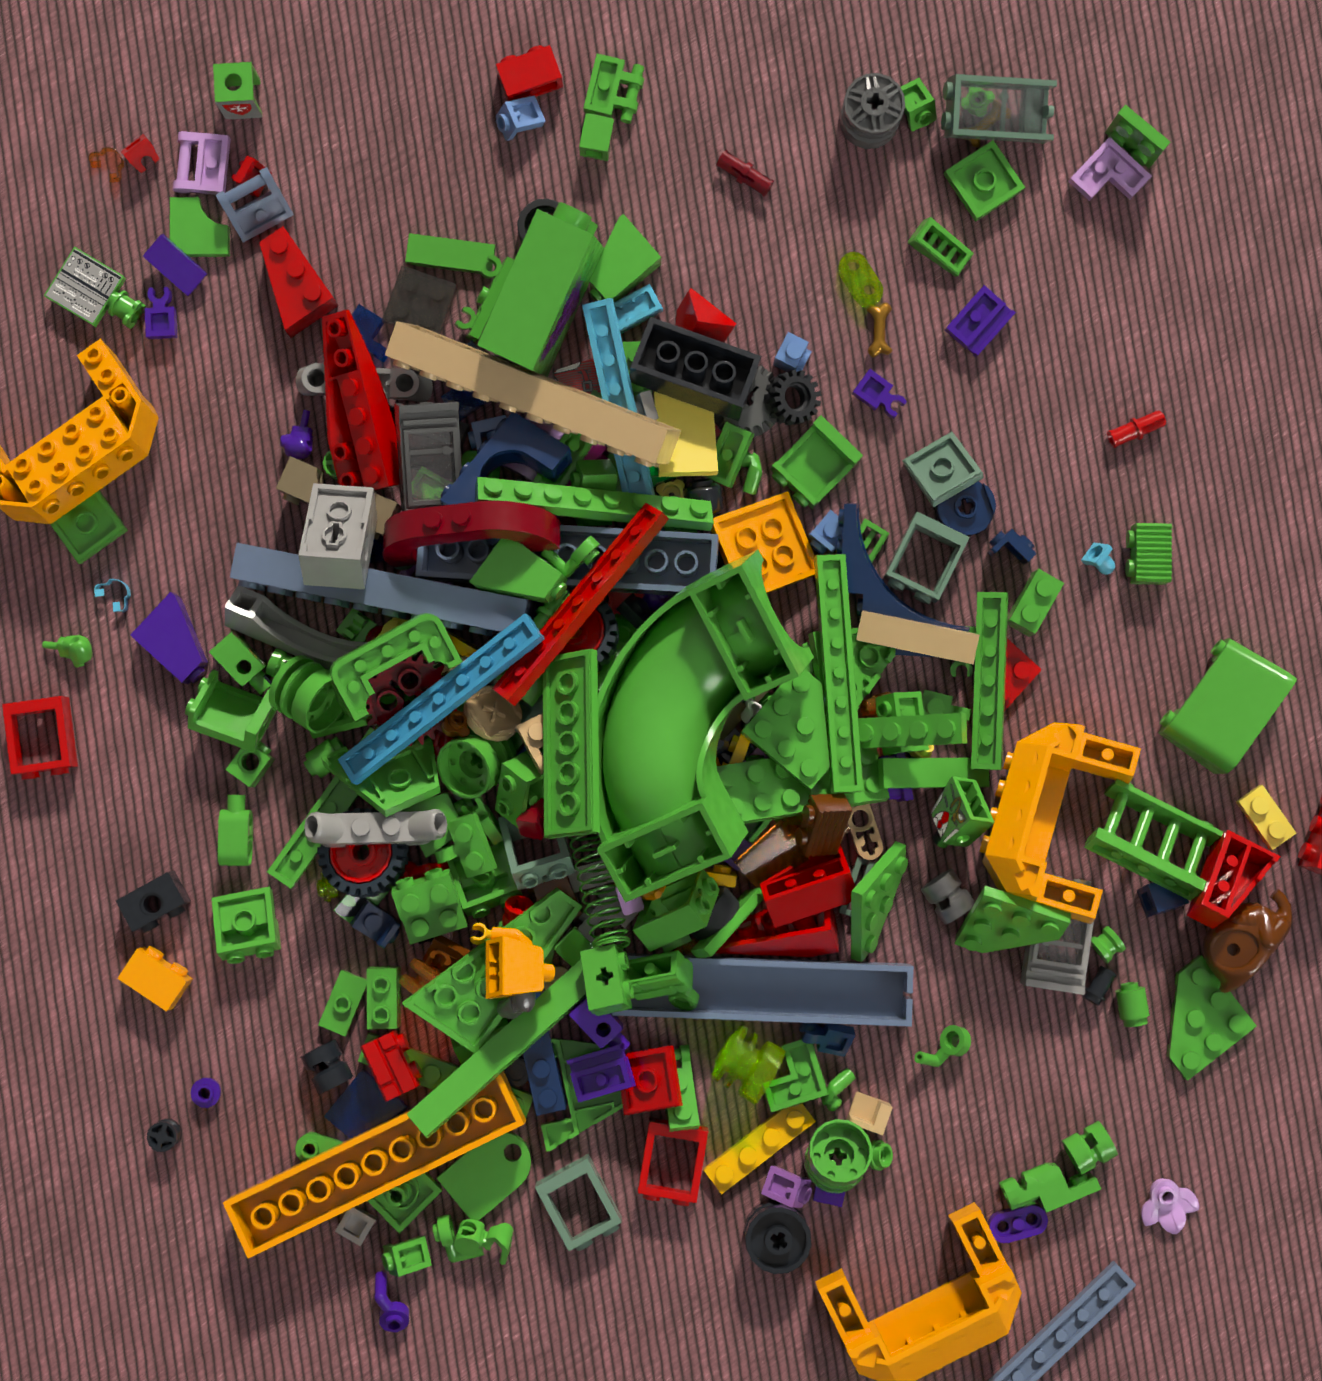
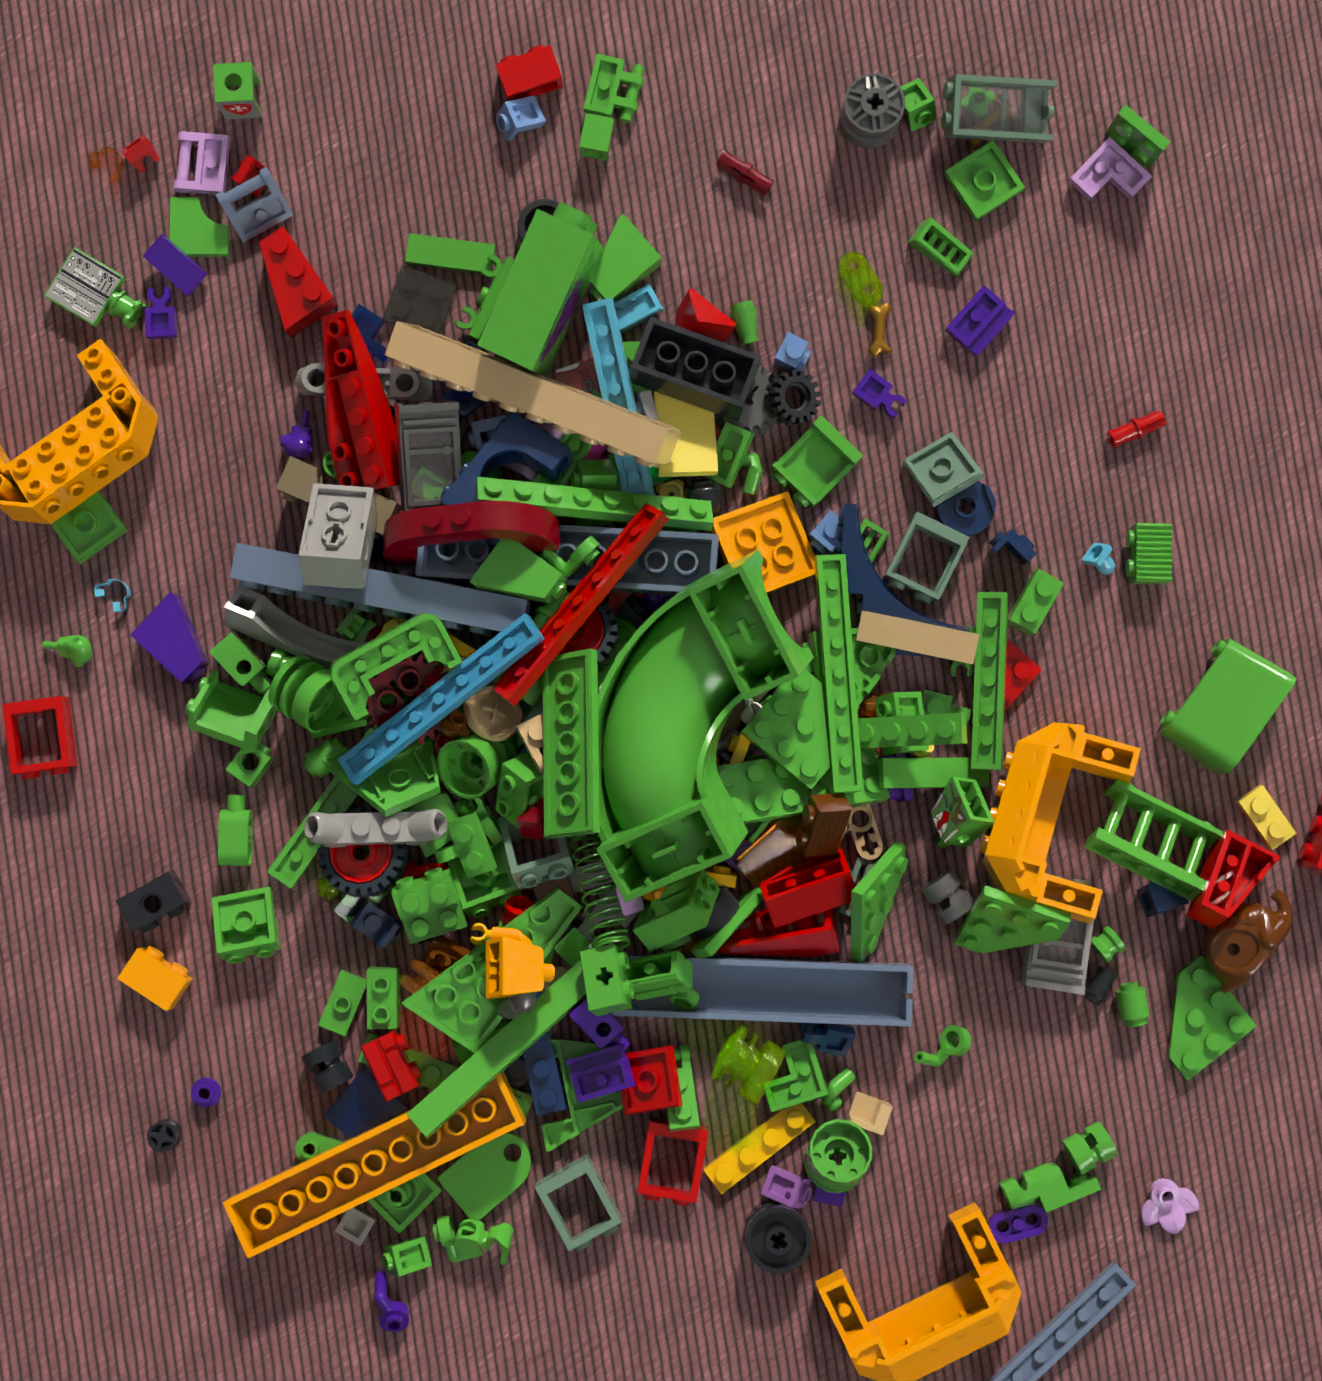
bright green plate [870,1140,893,1171] -> none
none -> bright green cone [728,300,758,345]

